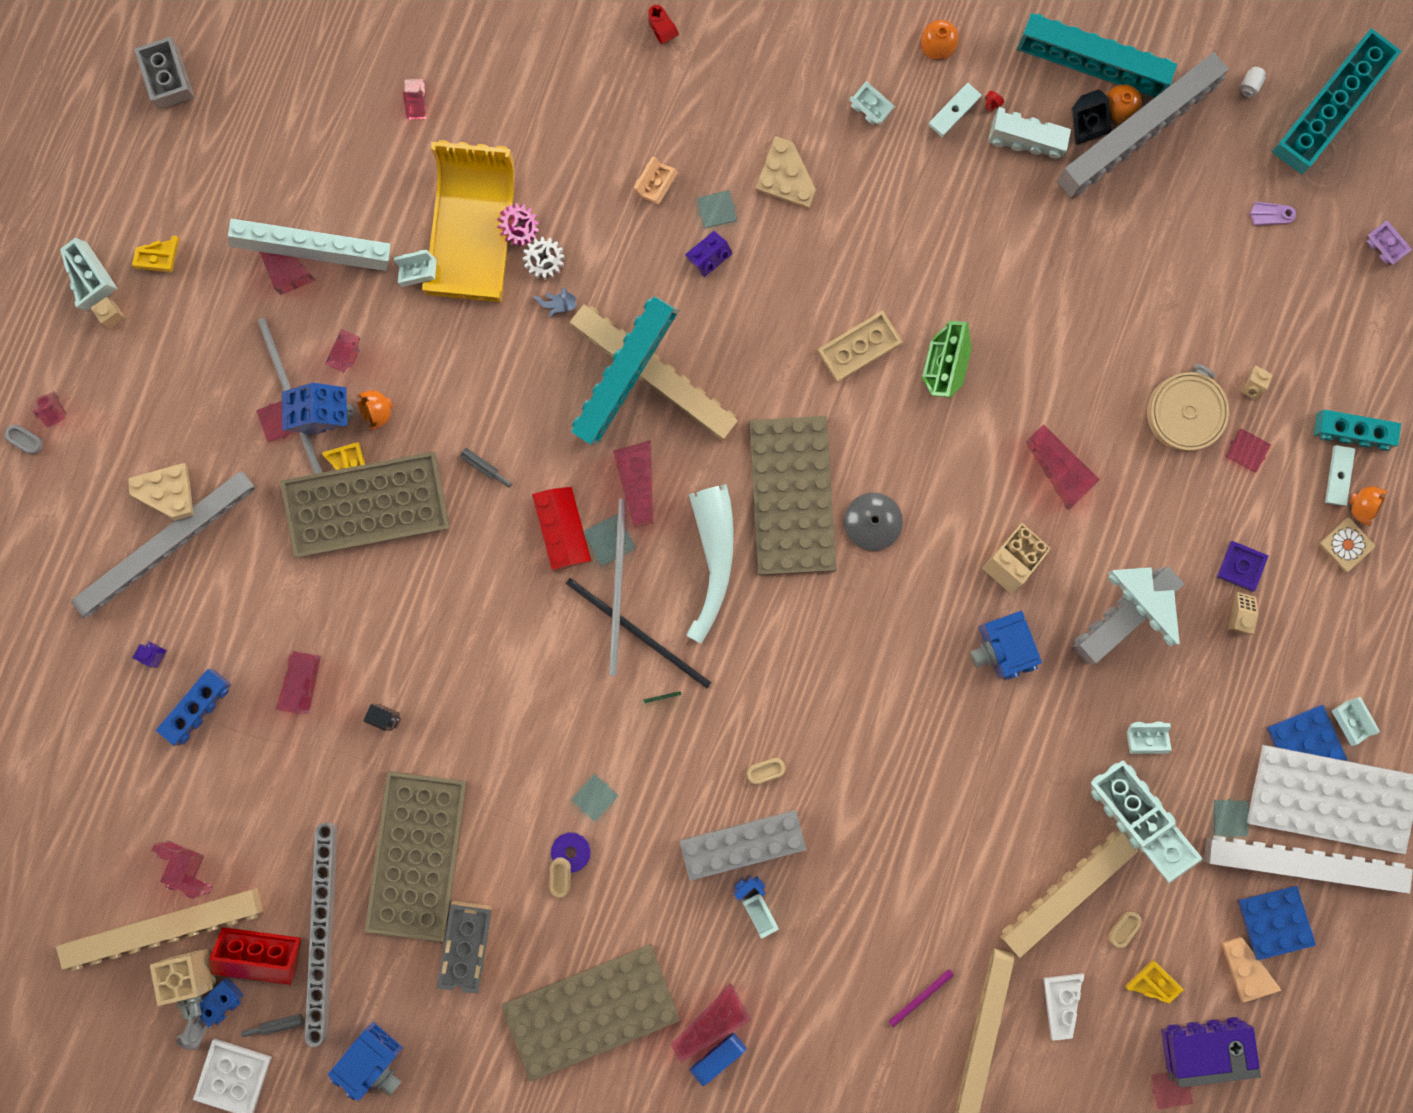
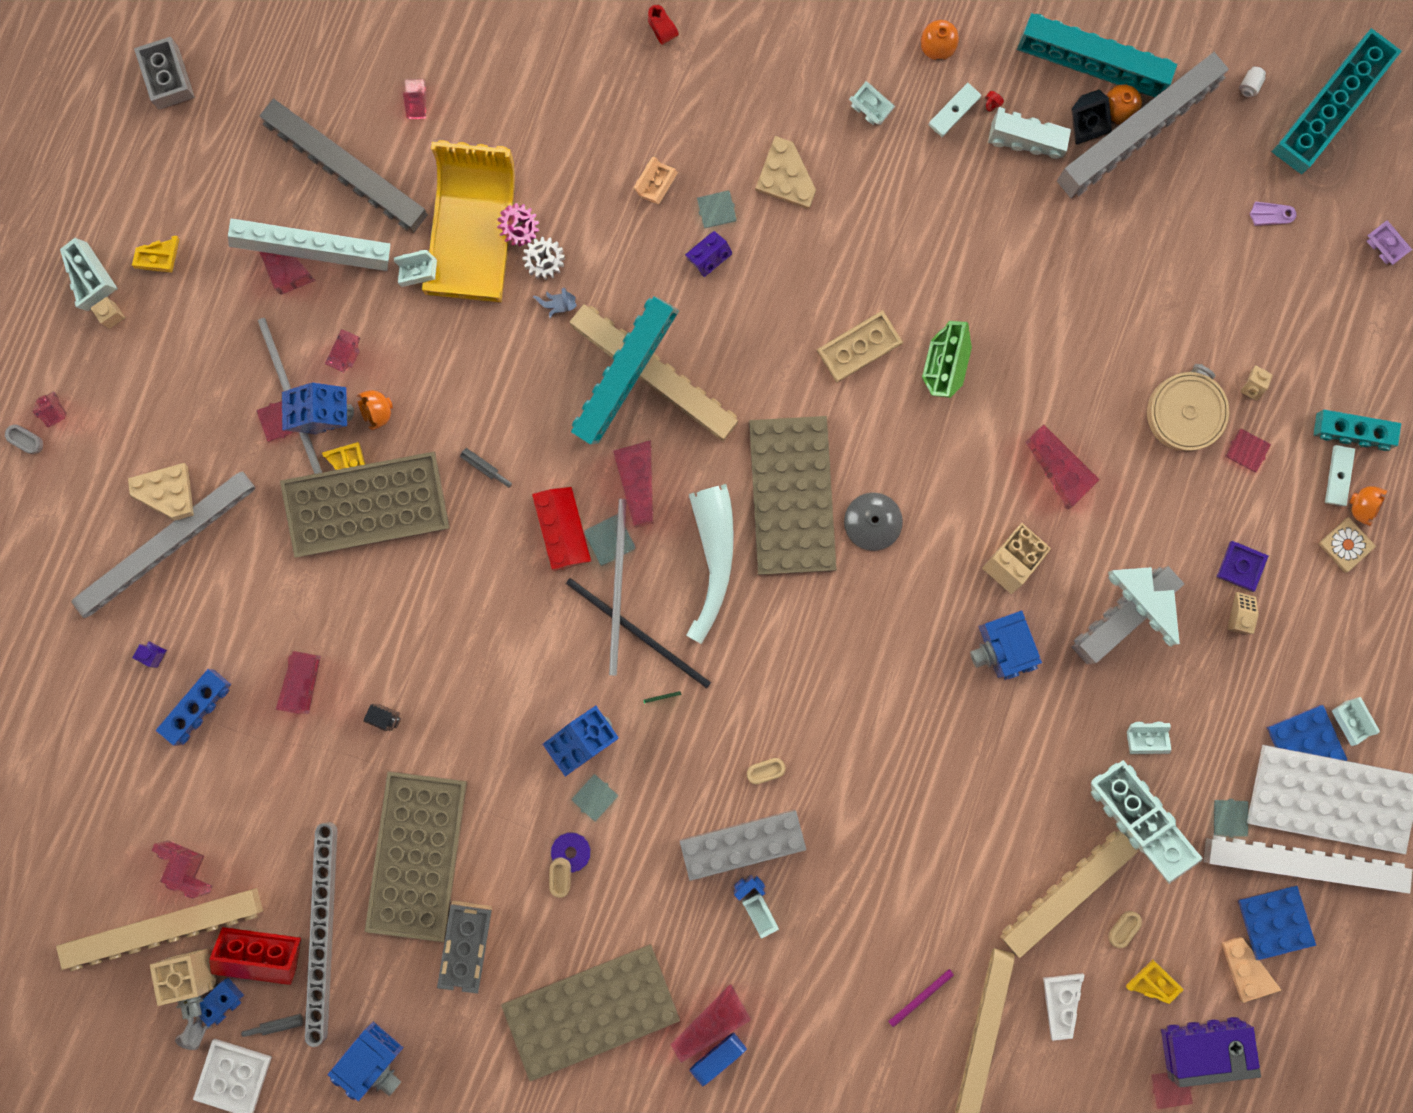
none -> brick [259,98,428,232]
none -> blue piece [543,706,619,777]

